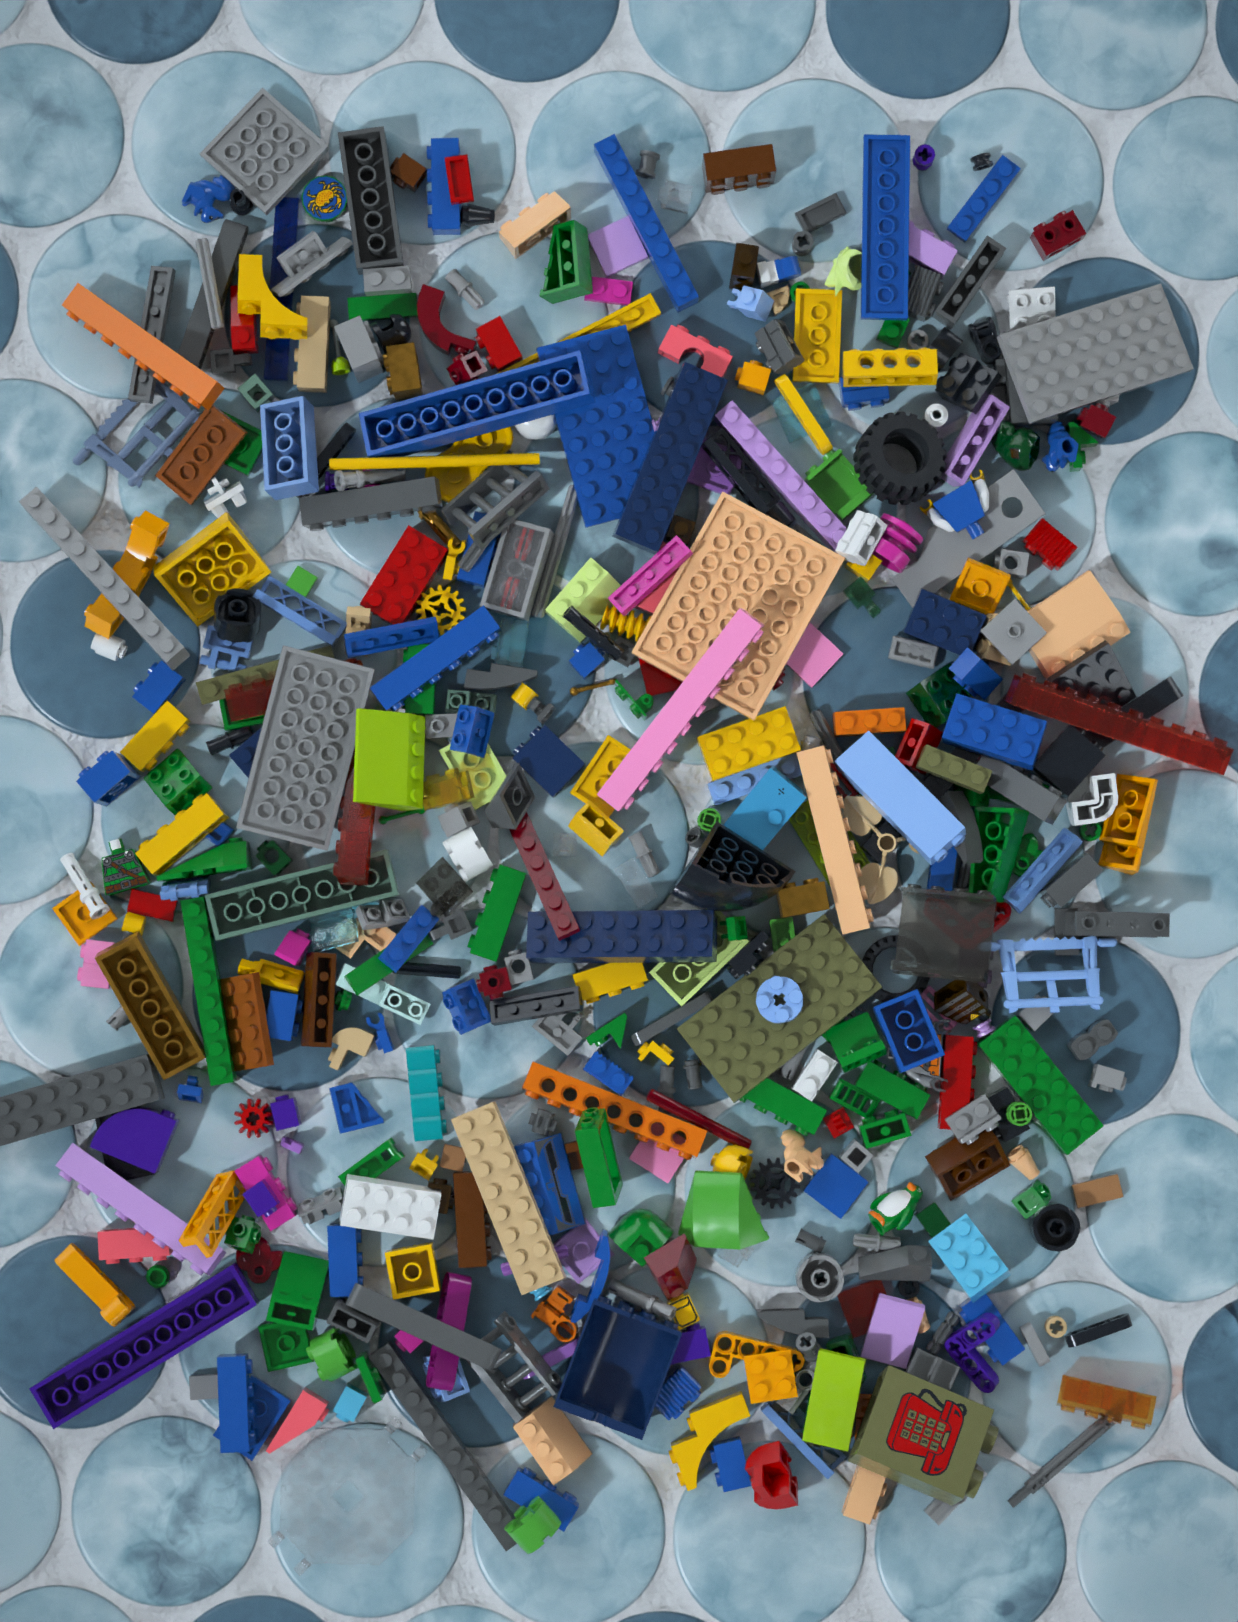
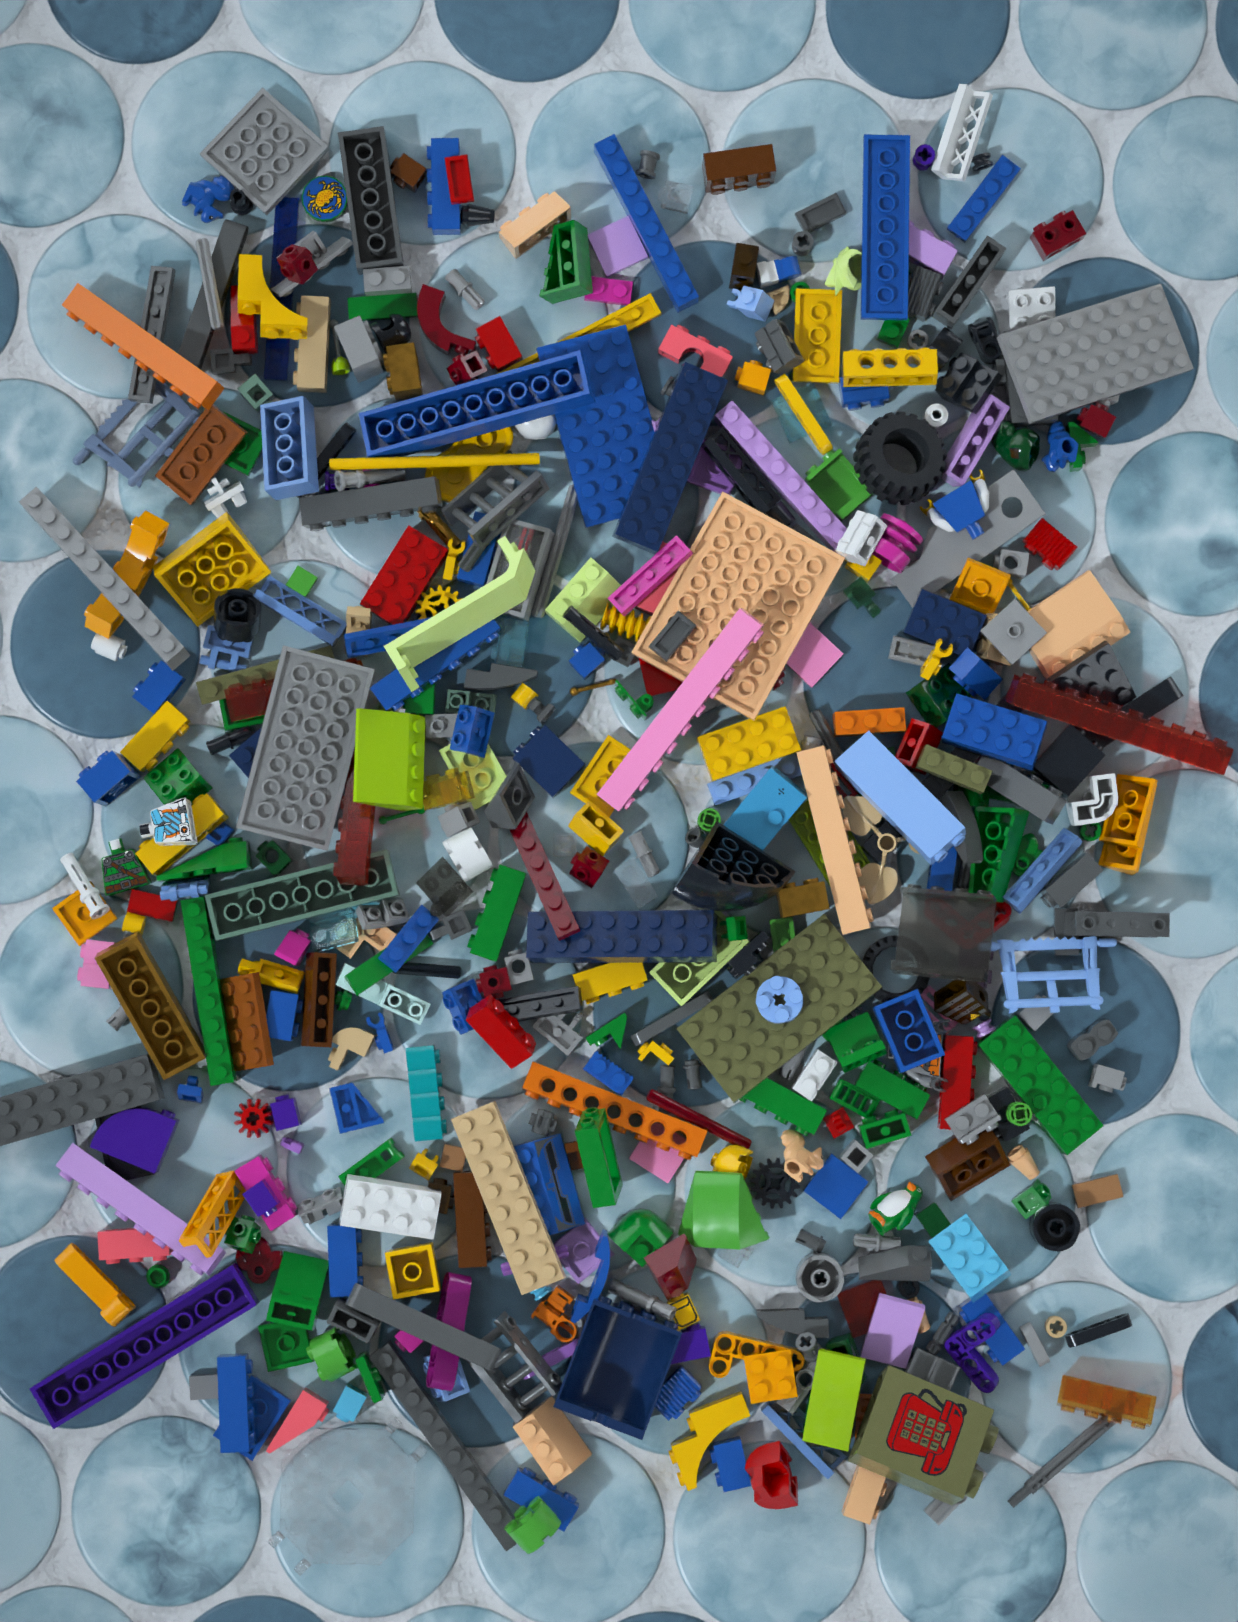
dark brown brick [666,514,696,547] -> none
none -> torso [139,798,198,846]
none -> dark red brick [277,244,318,284]
none -> yellowish green panel [384,536,535,692]
none -> red brick [466,994,536,1069]
none -> dark red brick [569,846,610,888]
none -> dark grey tile [648,611,696,662]
none -> yellow plate [920,638,953,680]
none -> white fence [931,84,993,182]

